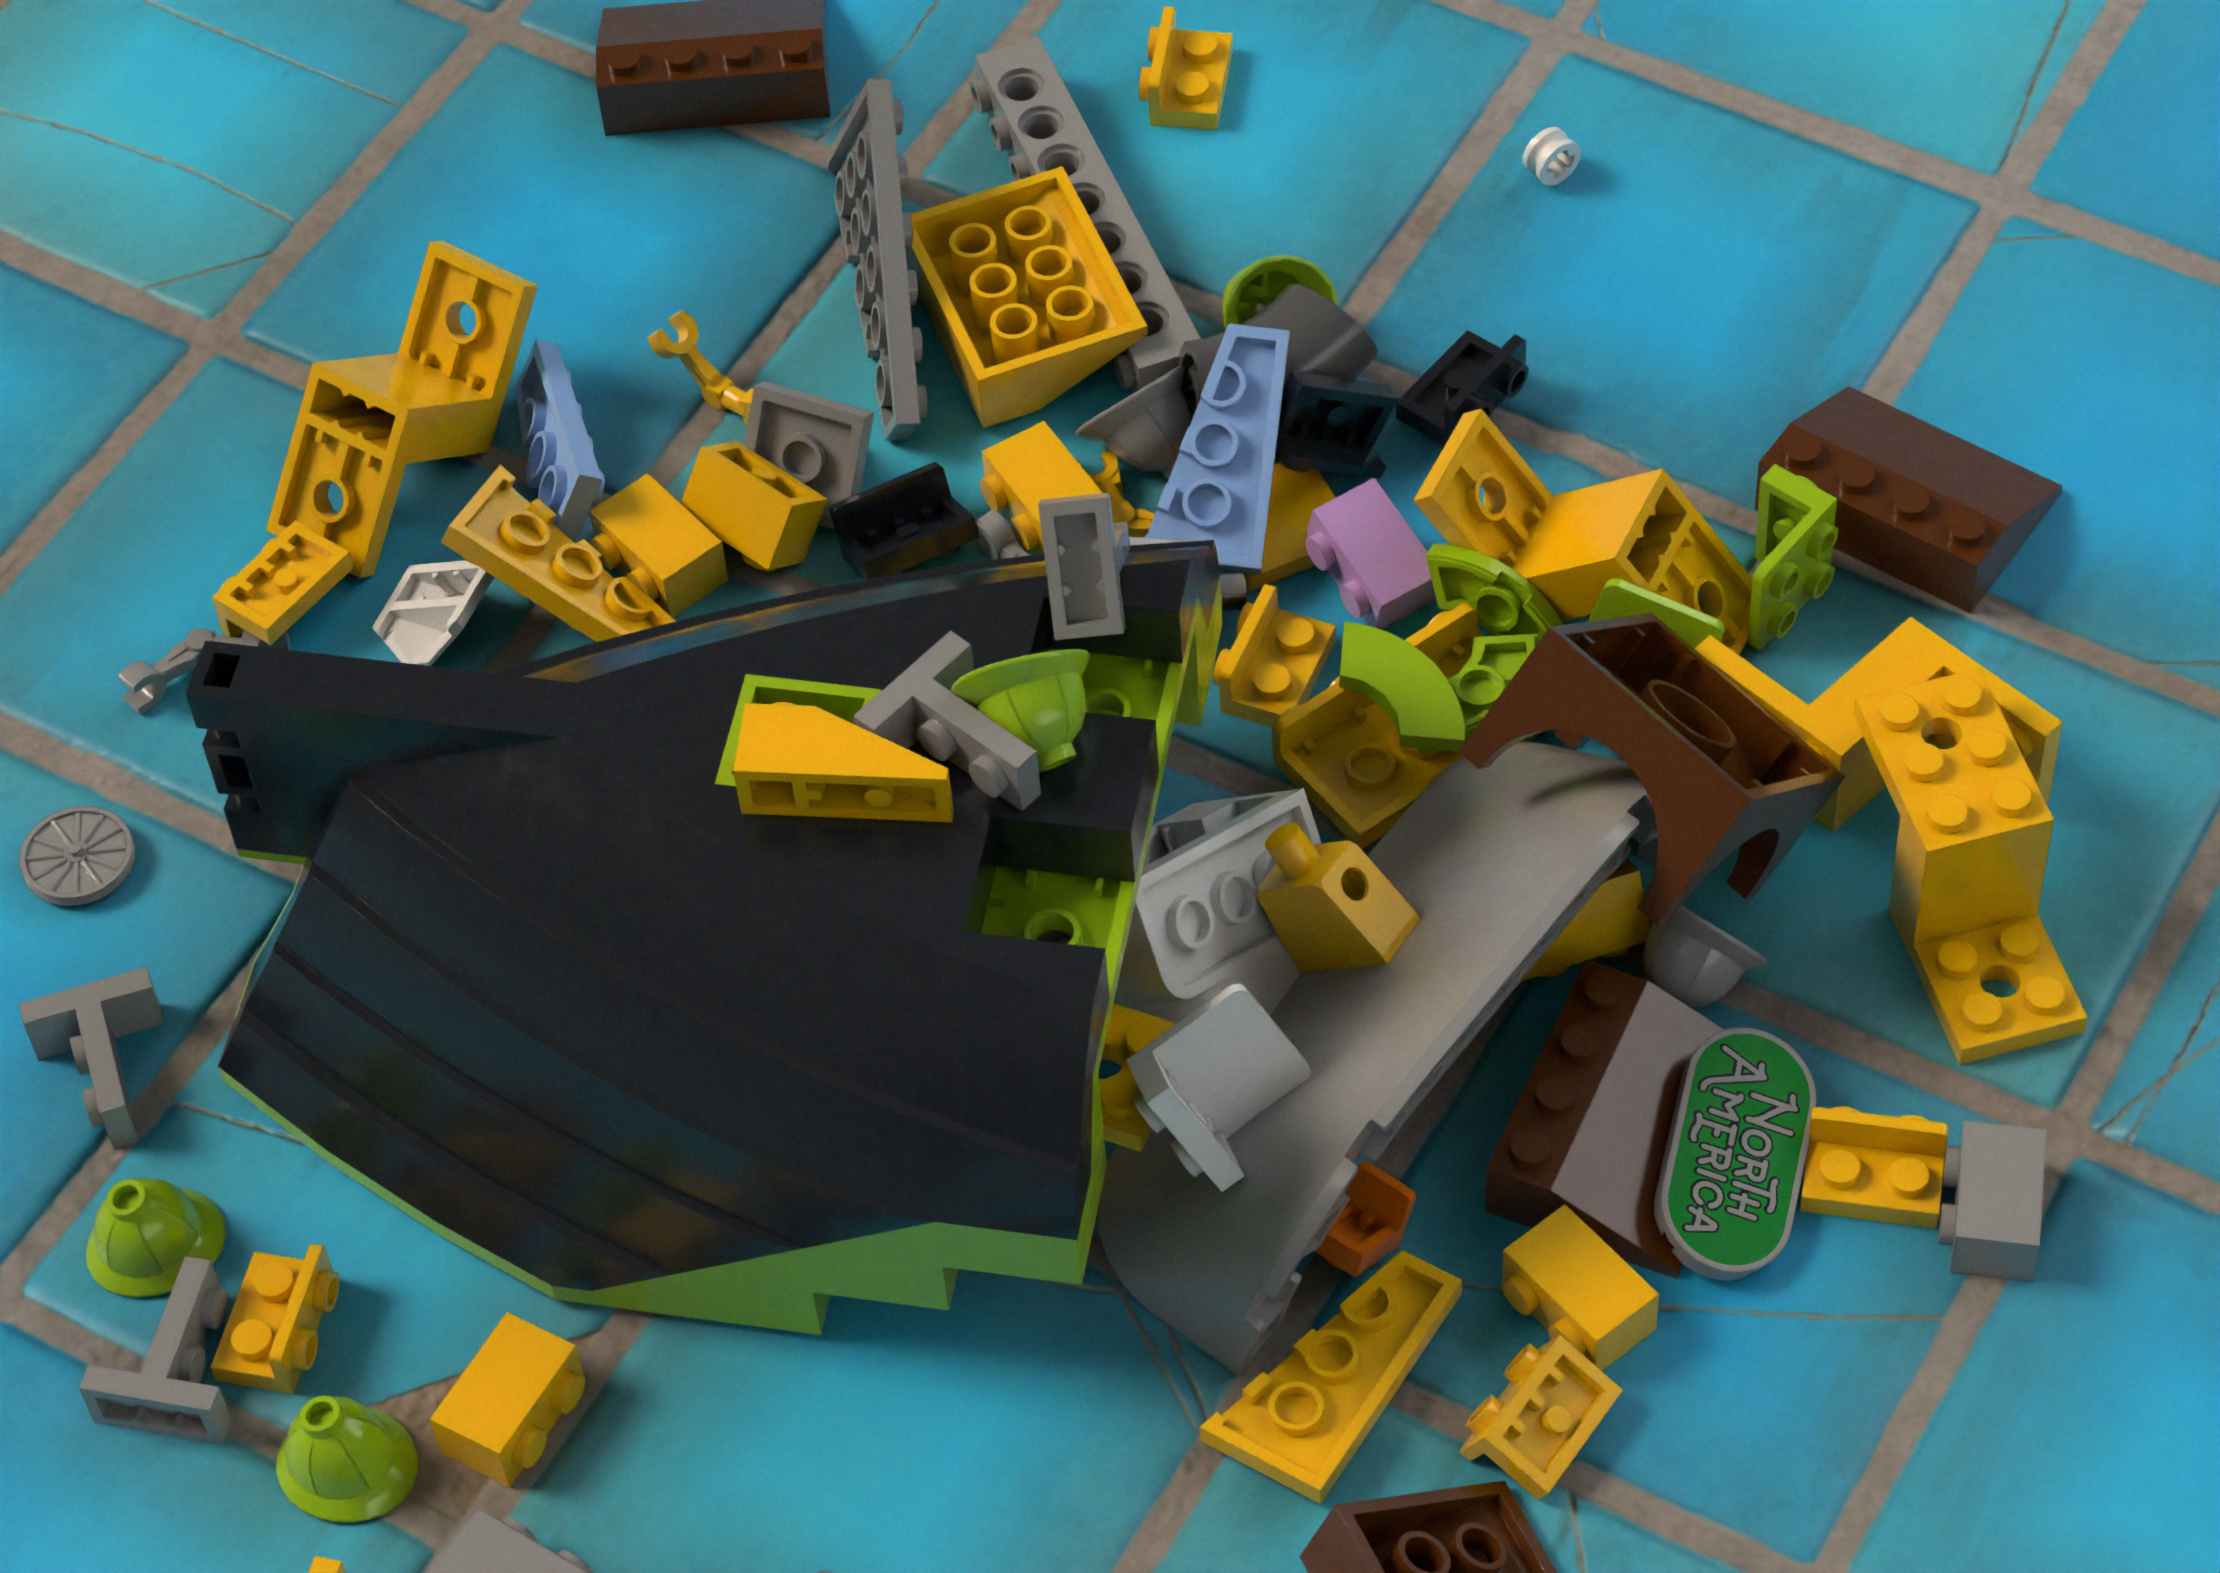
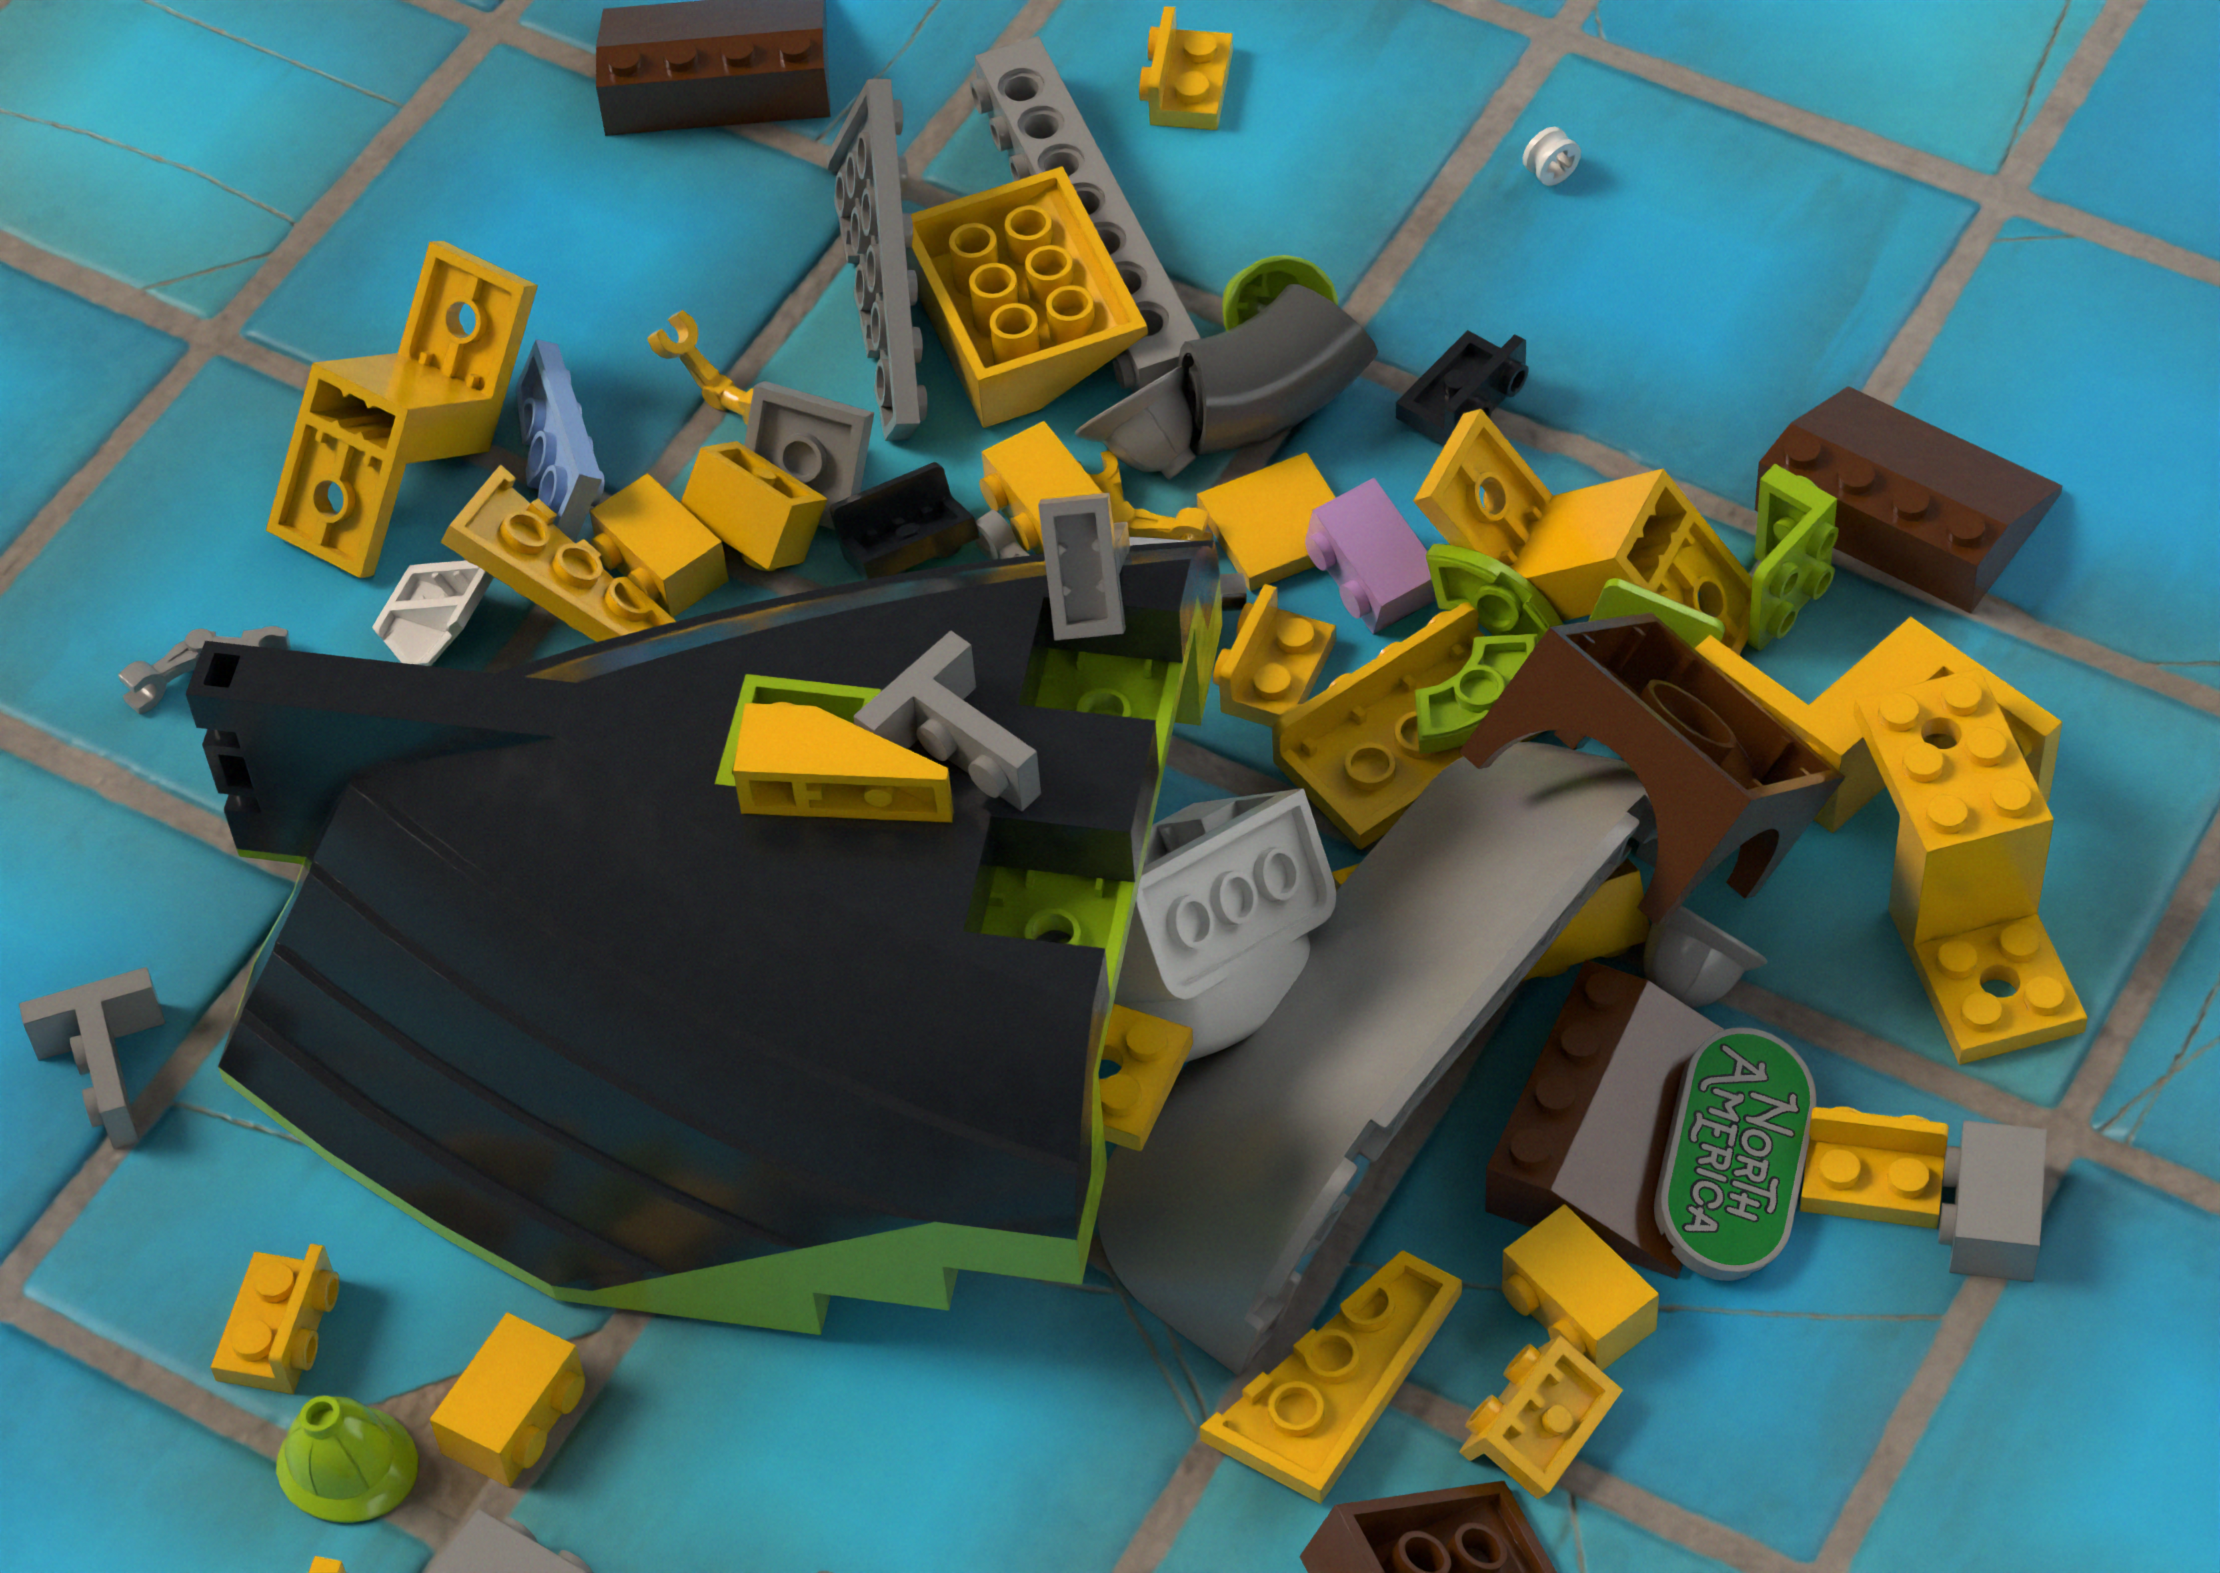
light grey wheel [19,806,136,906] -> none
light grey bracket [79,1256,232,1445] -> none
lime hat [86,1178,227,1298] -> none
yellow bracket [212,520,353,646] -> none
lime hat [951,649,1090,773] -> none
white bracket [1126,984,1311,1192] -> none
light blue wing [1145,324,1290,575] -> none
yellow torso [1257,822,1421,972] -> none
black bracket [1276,371,1399,478] -> none
orange bracket [1314,1161,1416,1278] -> none
lime tile [1339,622,1465,752] -> none

